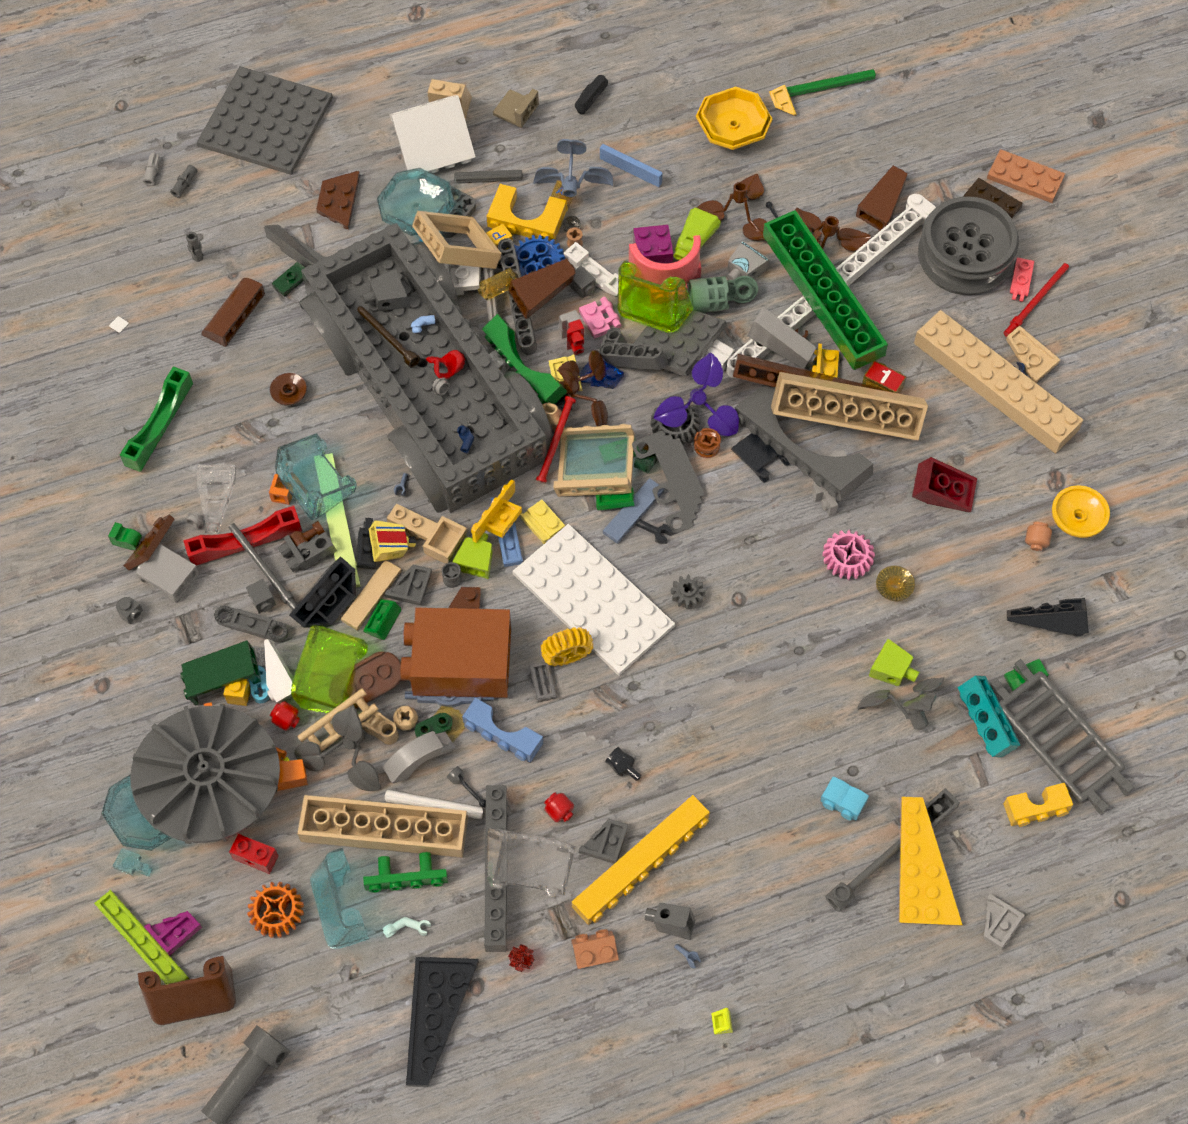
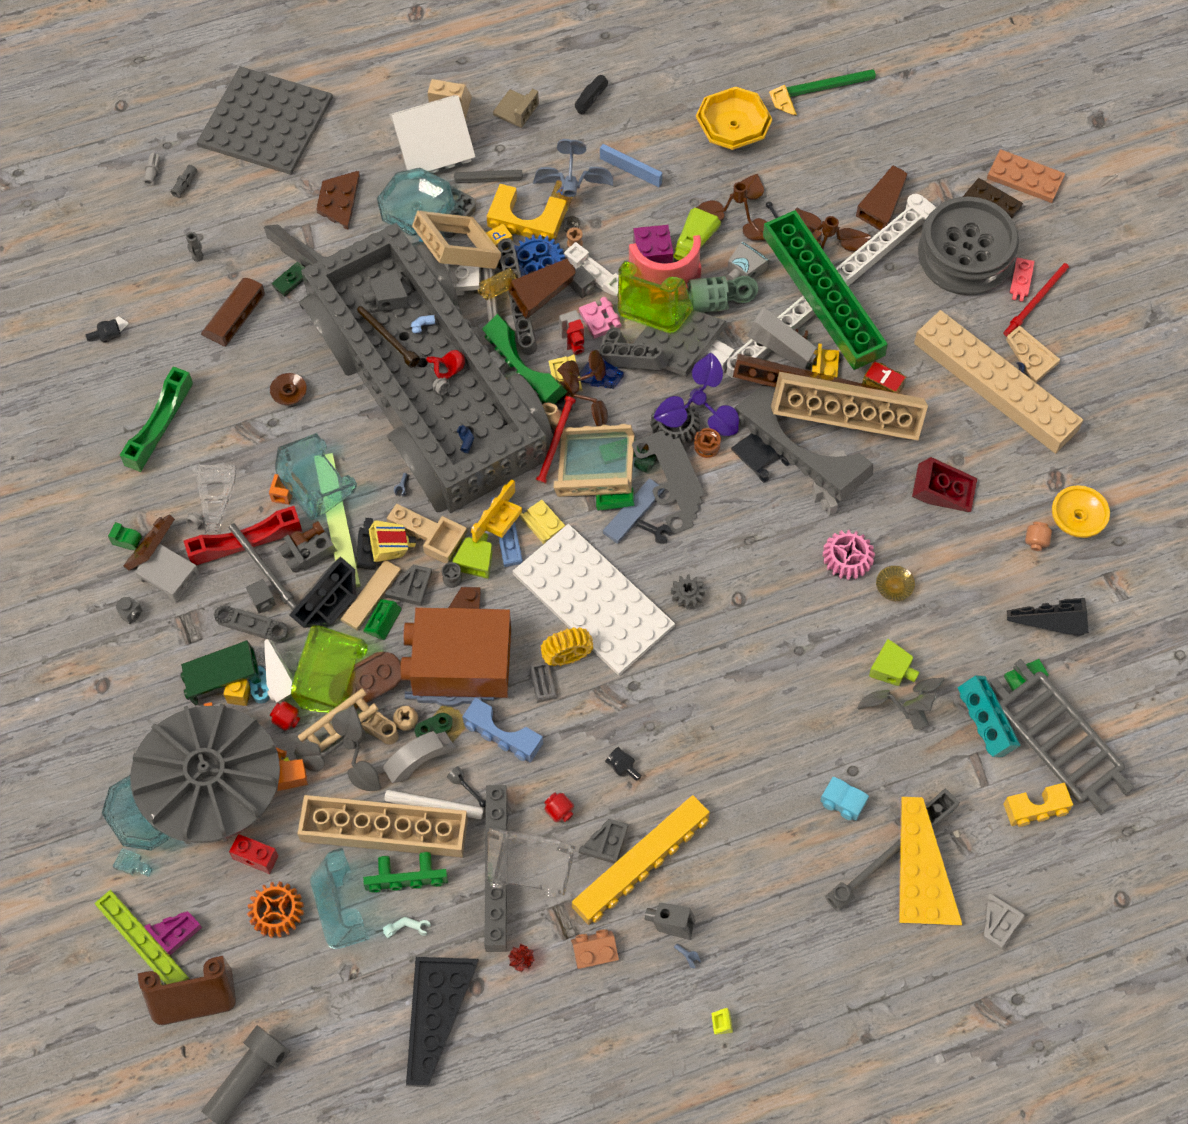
none -> black piece [85,319,121,343]

